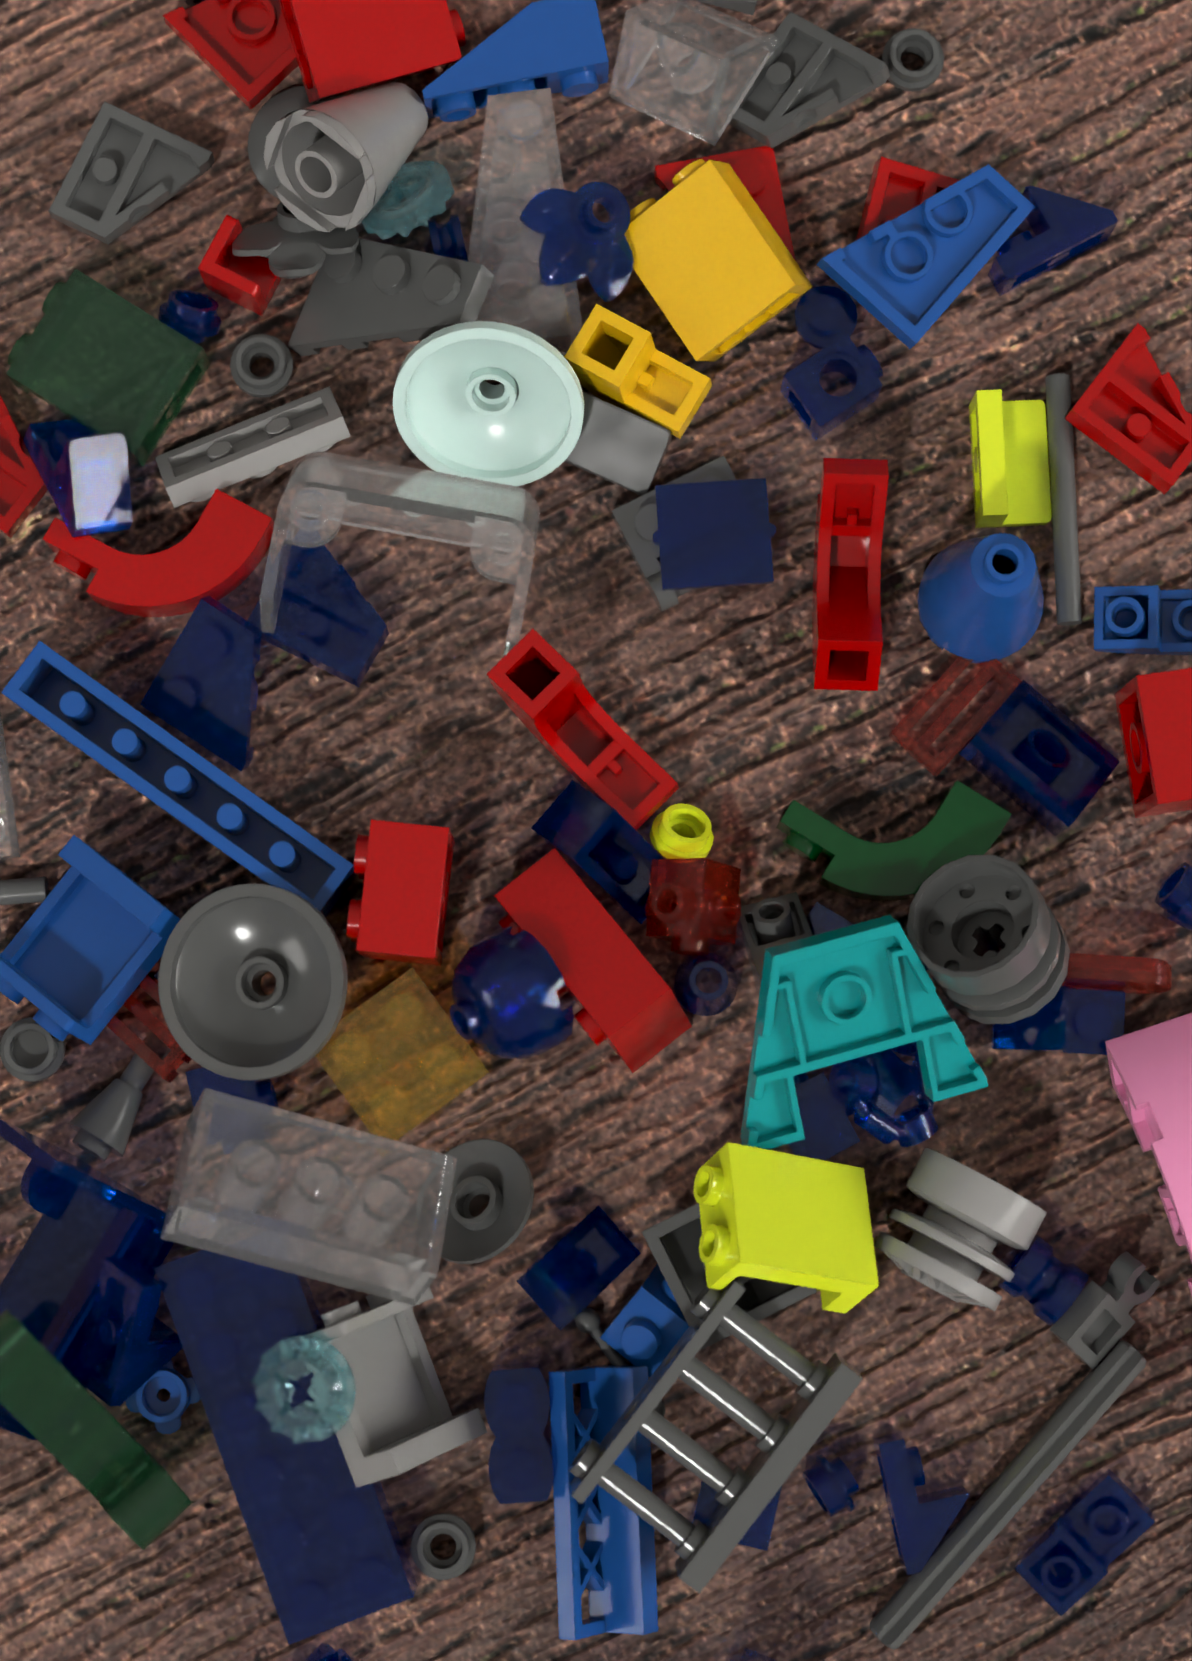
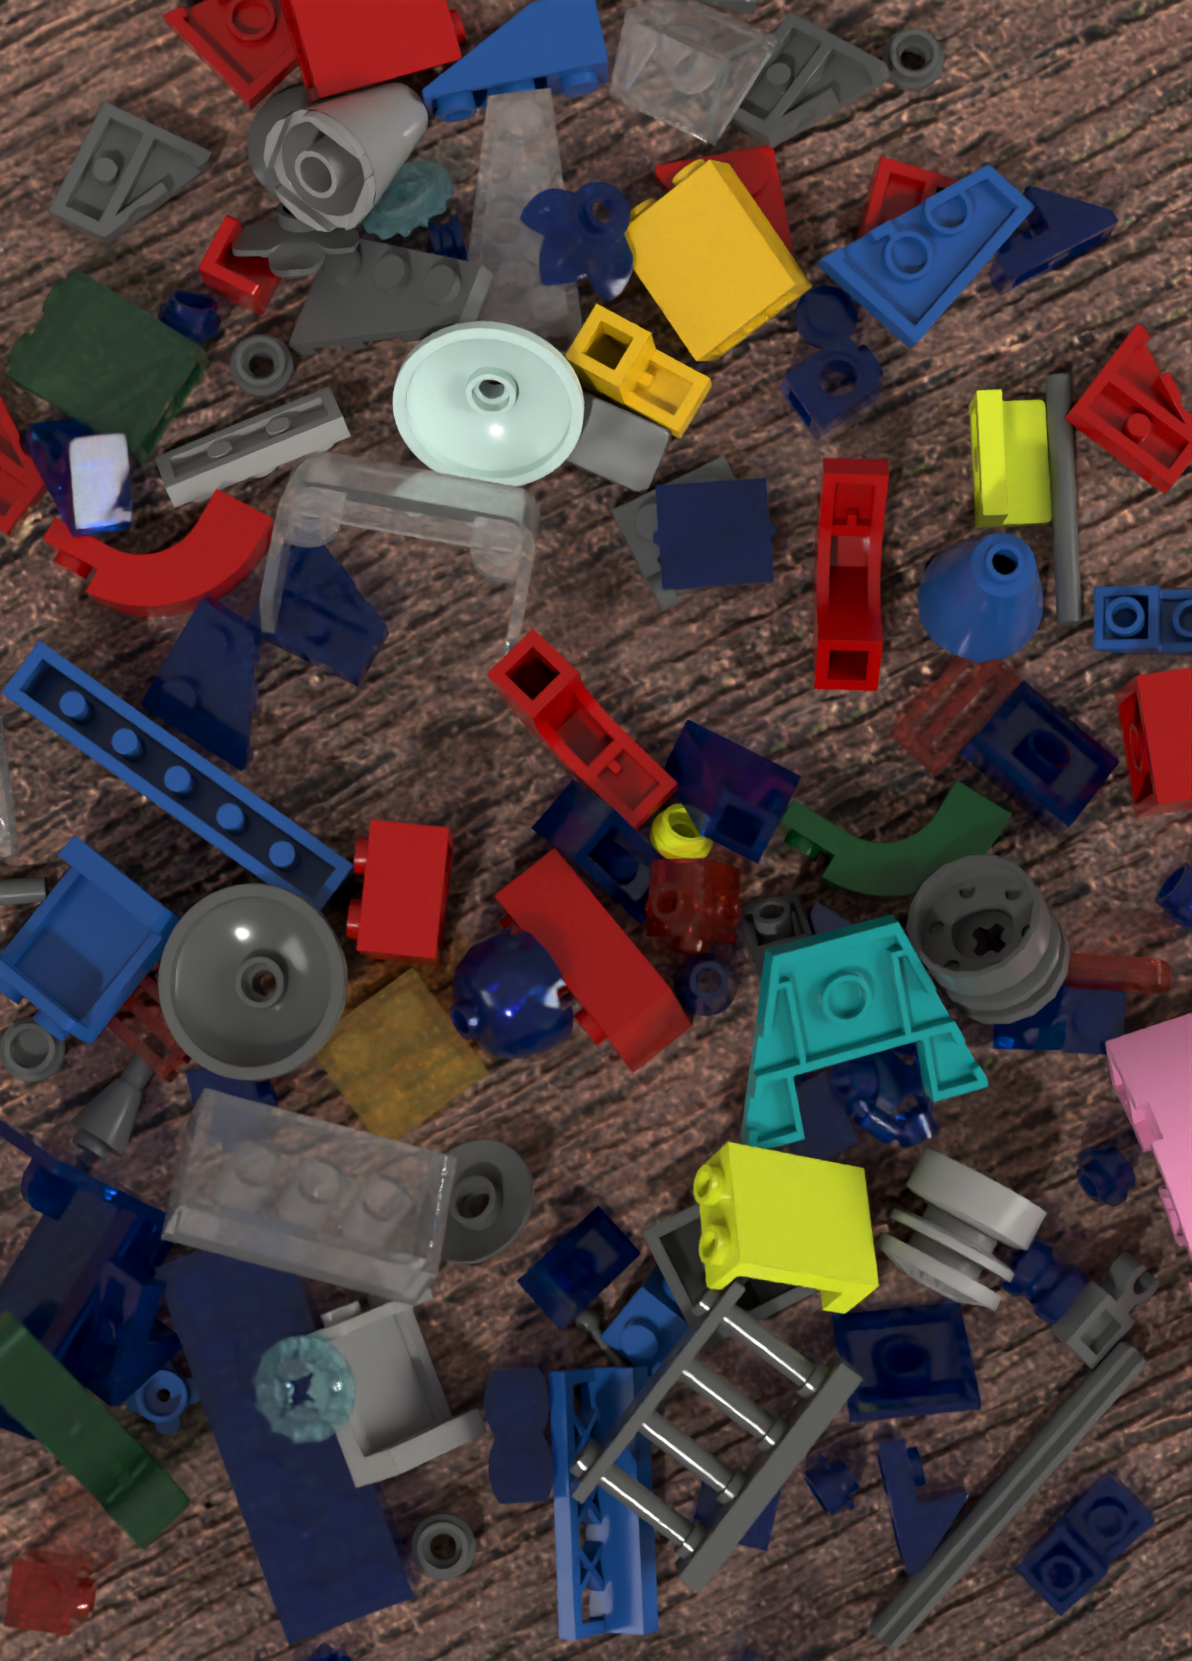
none -> clear red brick [4,1549,97,1636]
none -> clear blue slope [664,719,802,863]
none -> clear blue slope [832,1302,981,1423]
none -> clear blue plate [1076,1144,1136,1207]

